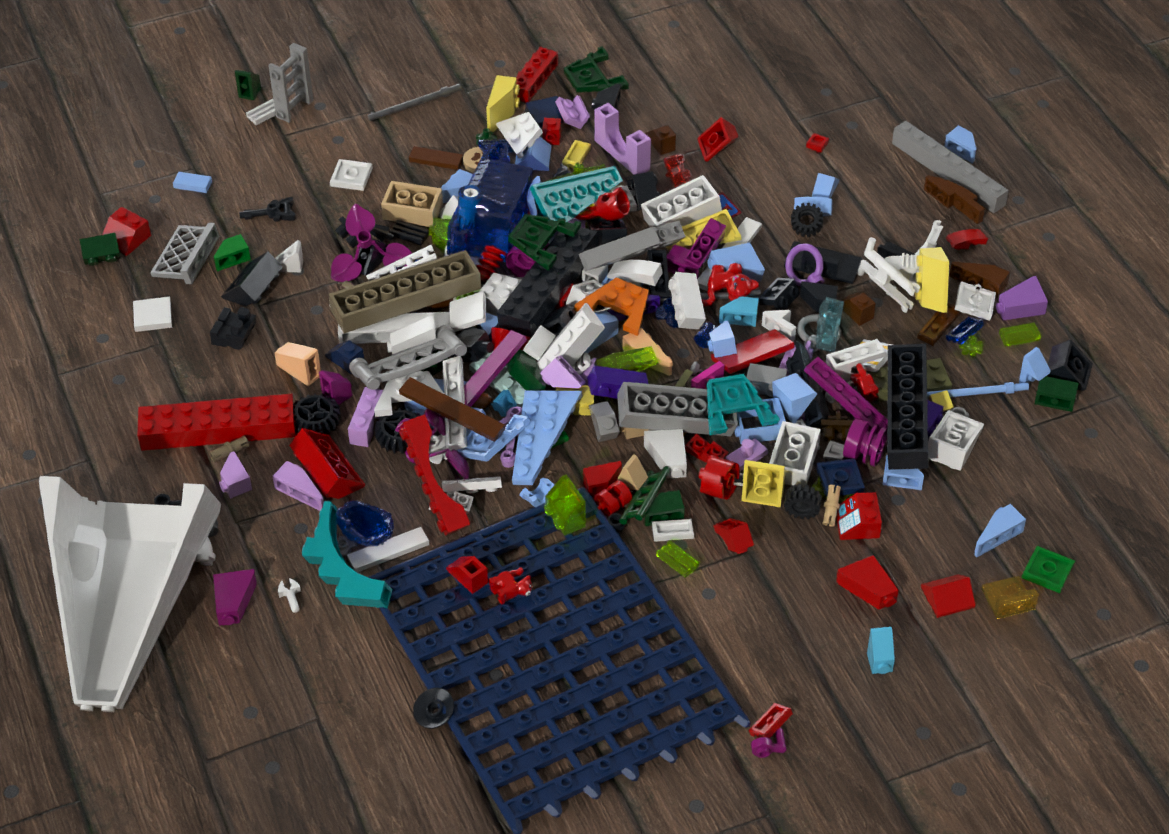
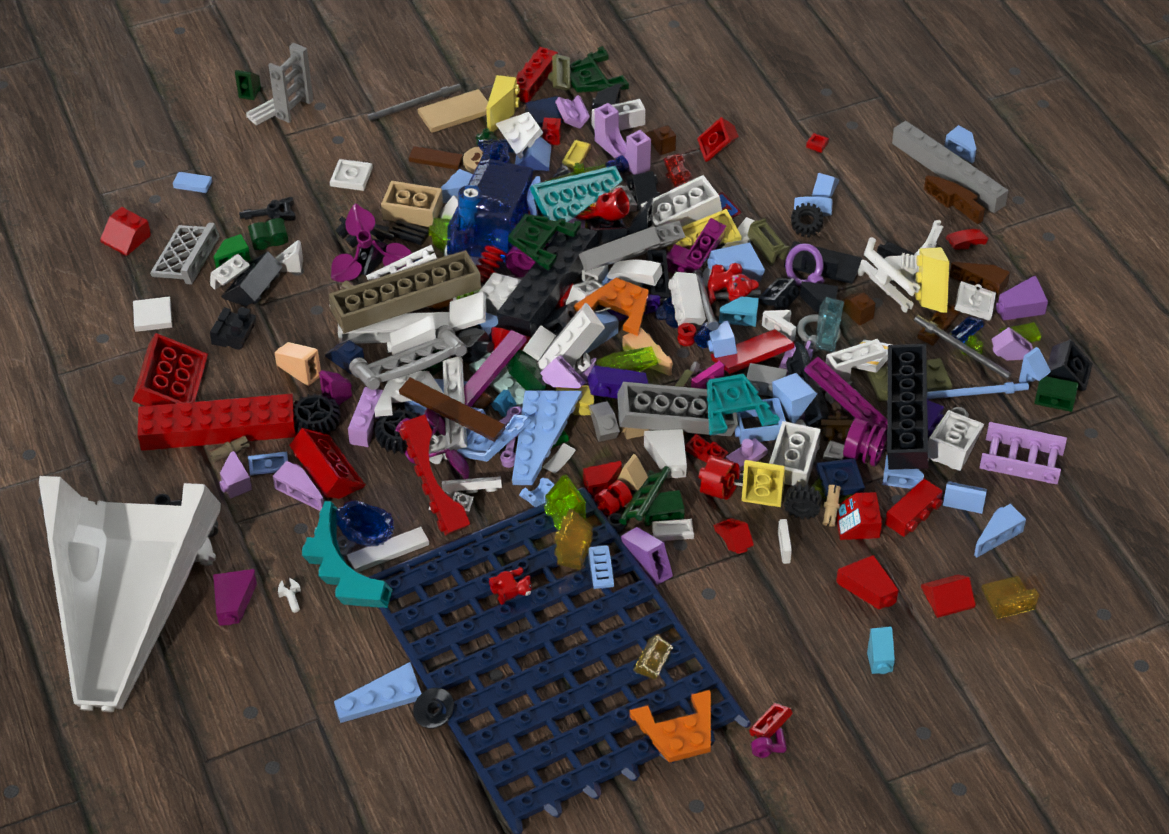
dark green brick [79,233,121,266] -> none
red slope [446,556,488,594] -> none
clear neon green tile [656,540,699,578] -> none
red animal [850,363,879,402] -> none
light yellow tile [928,390,954,412] -> none
green tile [1022,546,1075,593] -> none
none -> red slope [132,333,208,406]
none -> white bracket [210,254,249,290]
none -> dark green brick [248,218,289,250]
none -> light blue slope [248,452,288,476]
none -> light blue wing [334,662,421,723]
none -> tan tile [418,89,488,133]
none -> white sticker [543,443,576,474]
none -> olive tile [548,54,570,91]
none -> clear yellow slope [554,509,593,570]
none -> light blue slope [588,545,614,589]
none -> white brick [592,99,645,131]
none -> clear blue wheel [605,155,629,174]
none -> medium lavender slope [621,527,673,585]
none -> black slope [627,198,653,236]
none -> orange wing [630,690,711,762]
none -> clear yellow slope [633,634,673,679]
none -> red wheel [677,323,696,346]
none -> flat silver bar [692,270,719,331]
none -> olive window [747,218,790,265]
none -> white tile [778,519,791,564]
none -> red brick [885,479,943,537]
none -> flat silver bar [914,315,1011,380]
none -> light blue slope [943,481,987,514]
none -> lavender fence [980,422,1067,484]
none -> lavender slope [992,327,1033,361]

